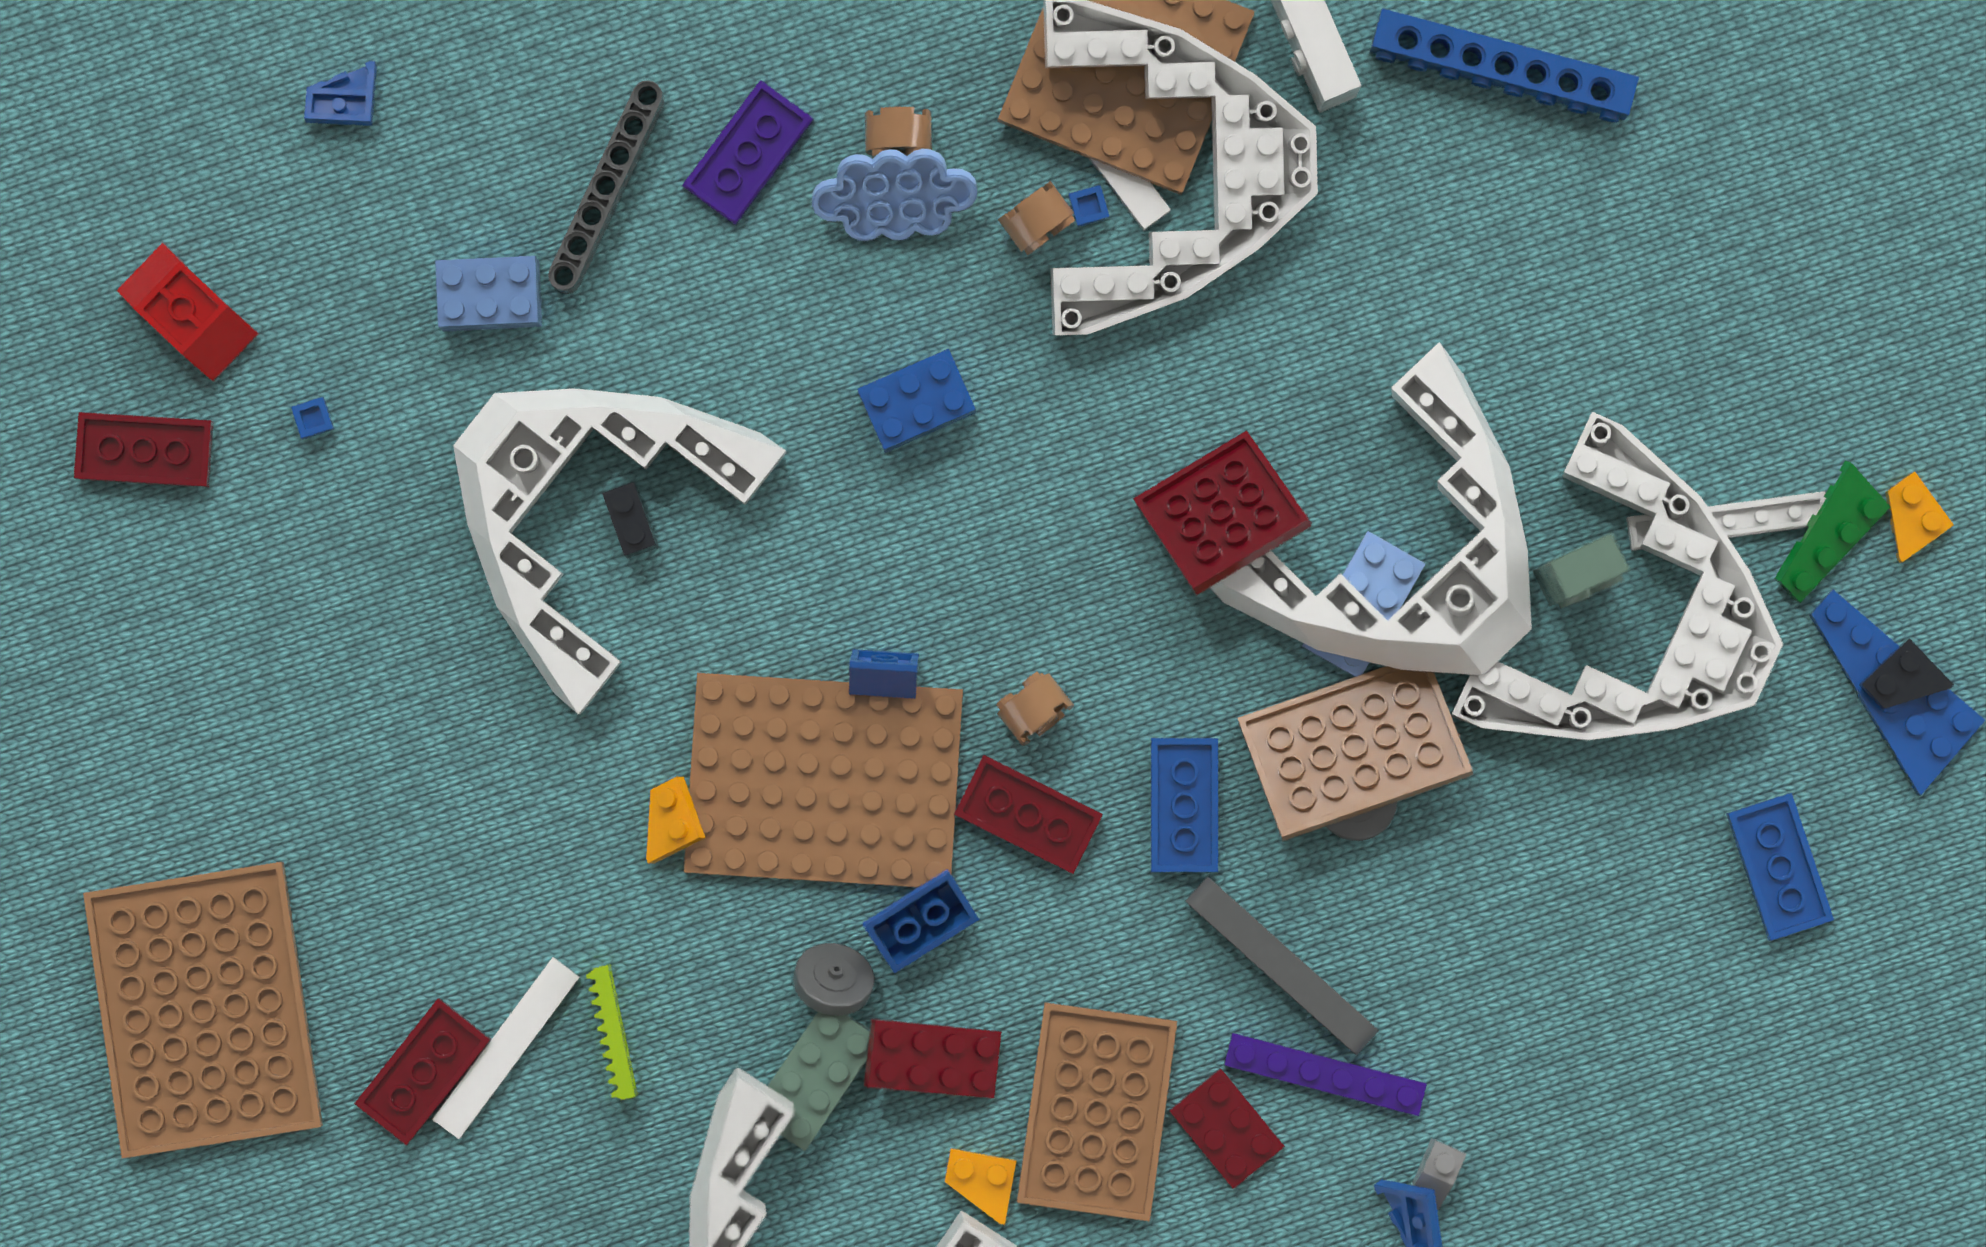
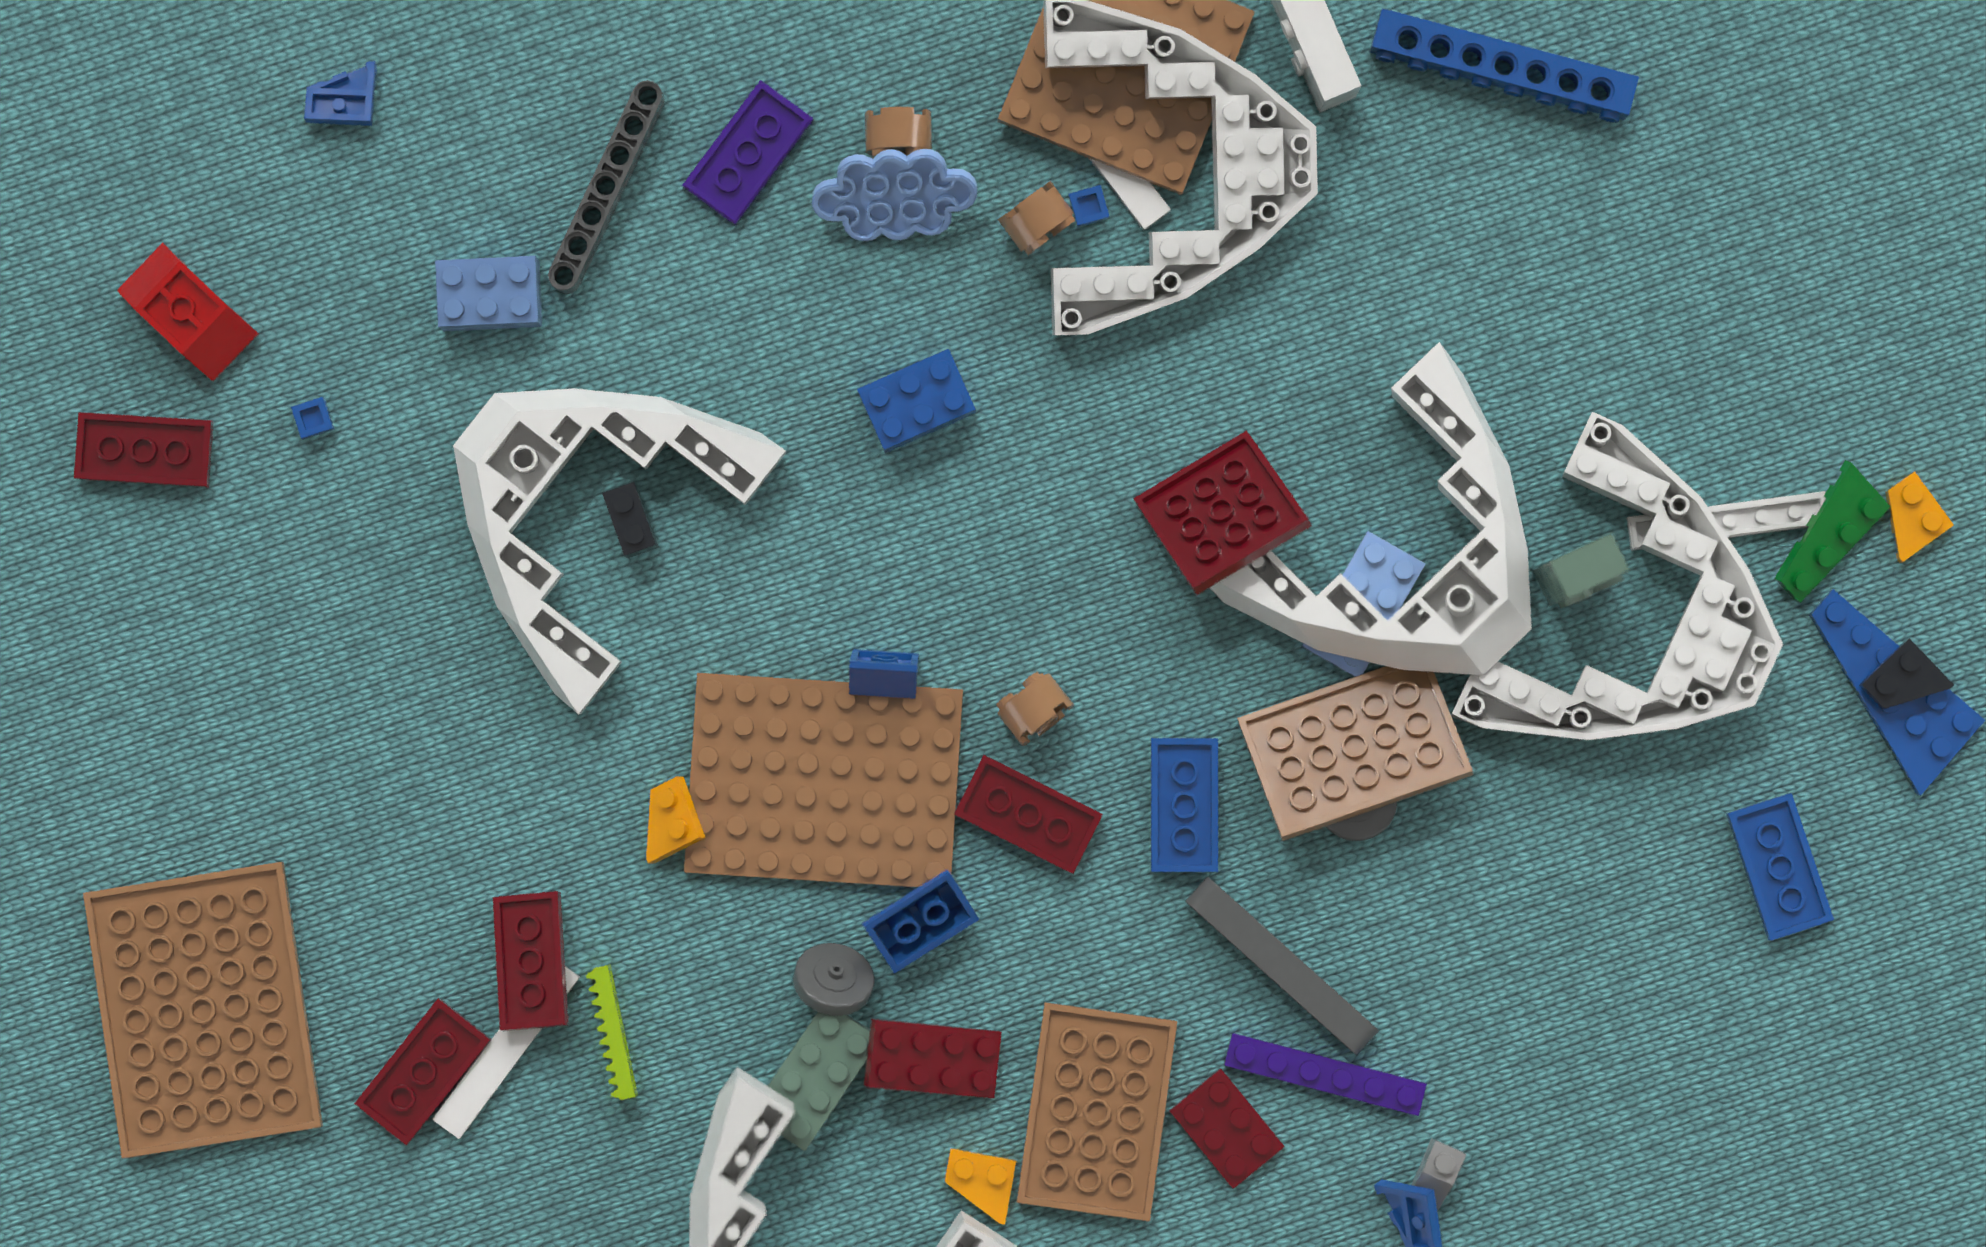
none -> dark red plate [493,891,568,1032]

